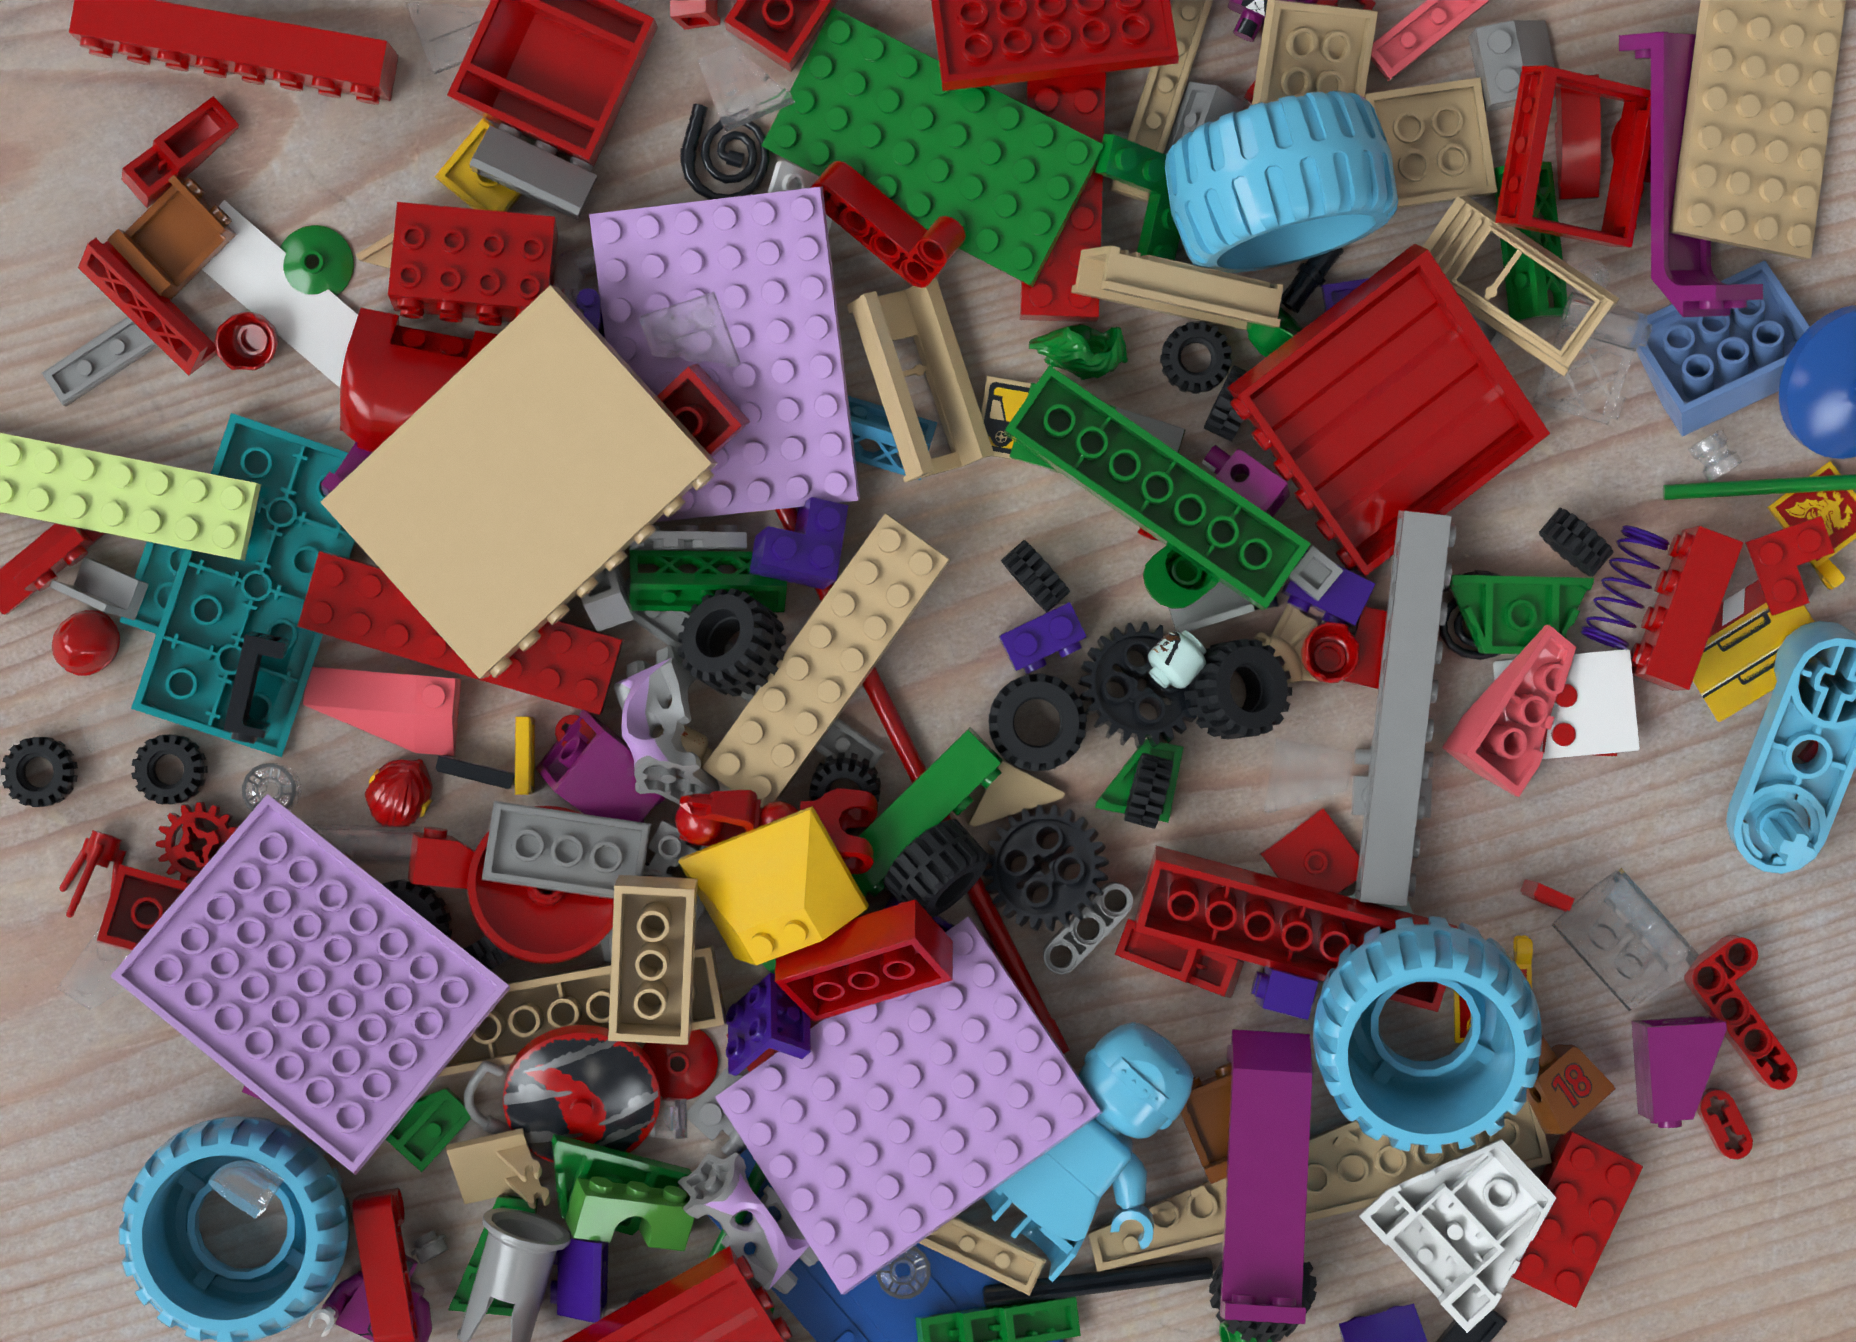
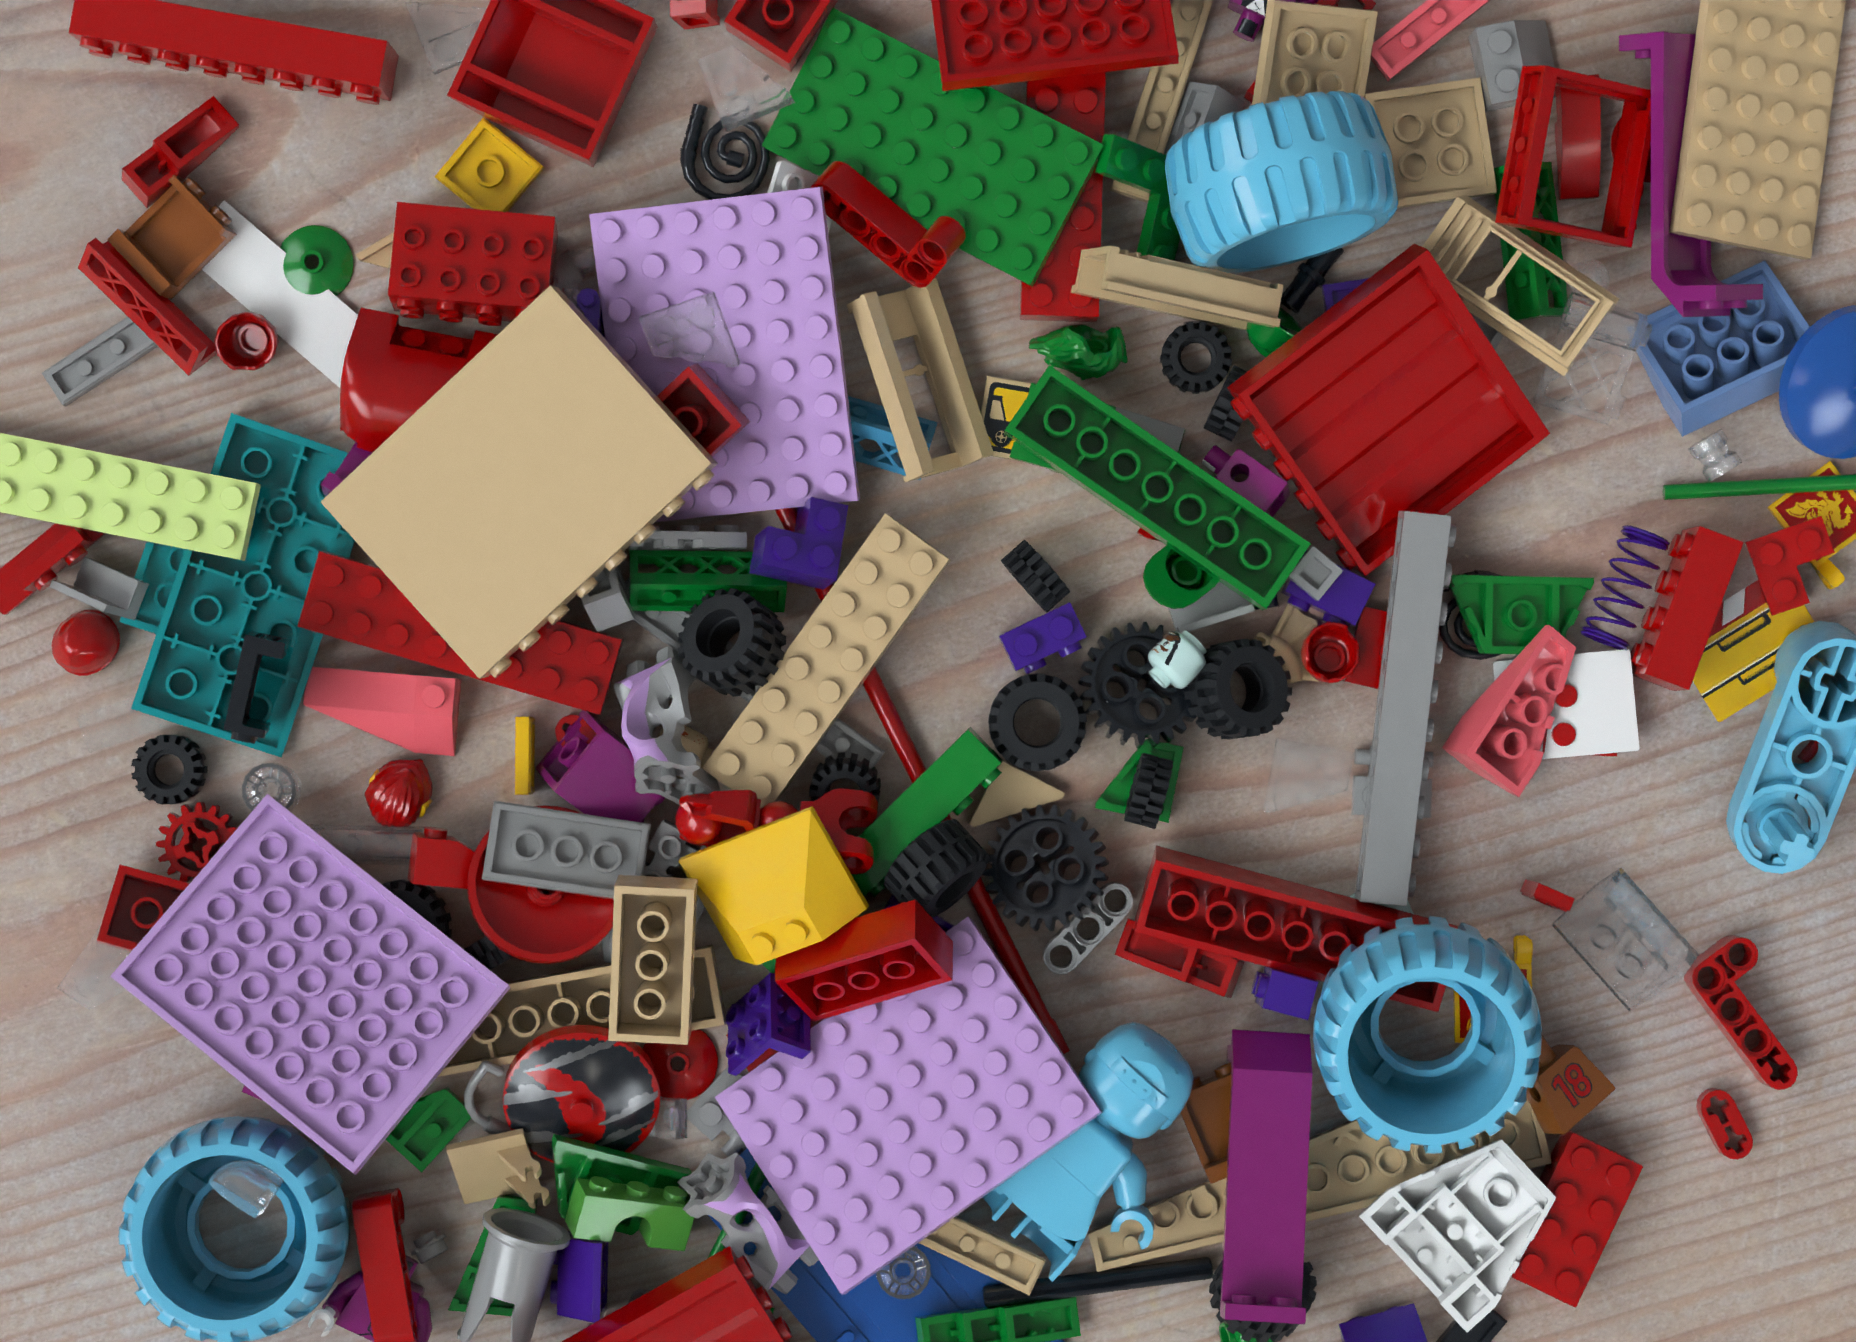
black tyre [1,737,78,807] -> none
red plant [59,830,127,918] -> none
black tile [435,755,515,790] -> none
light grey slope [469,123,597,220] -> none
red plate [1260,808,1359,894] -> none
black tyre [1539,508,1614,577] -> none
magenta slope [1631,1016,1727,1128] -> none

